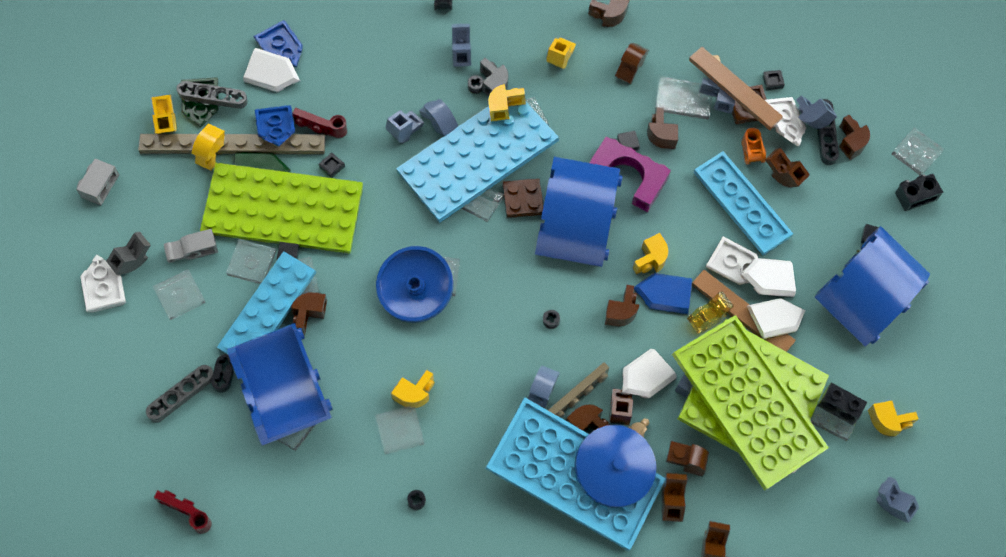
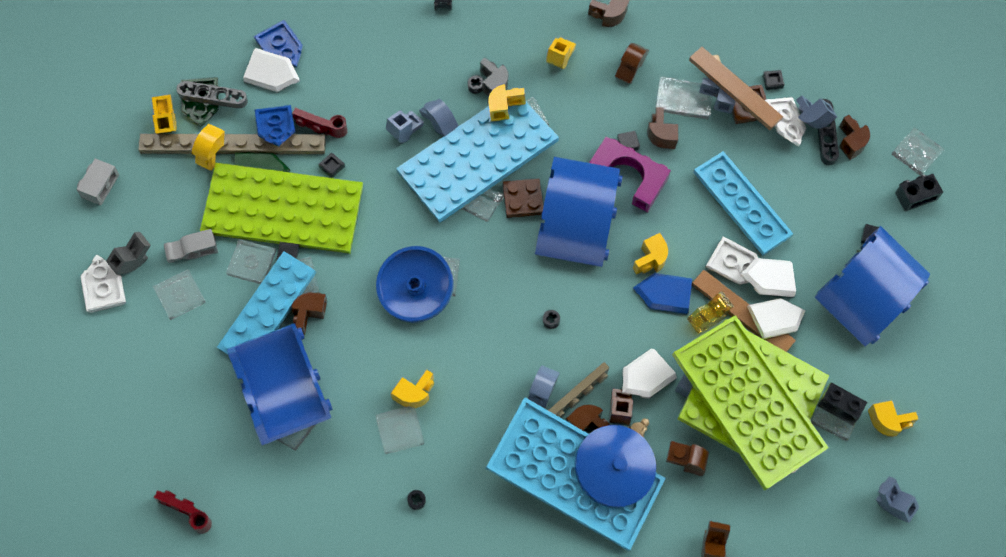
dark grey beam [146,365,213,422] -> none
black beam [211,354,234,393] -> none
sand blue brick [452,24,471,67] -> none
reddish brown brick [605,285,639,327] -> none
reddish brown brick [661,473,687,522] -> none
orange piece [741,128,766,165] -> none
reddish brown brick [765,148,810,188] -> none

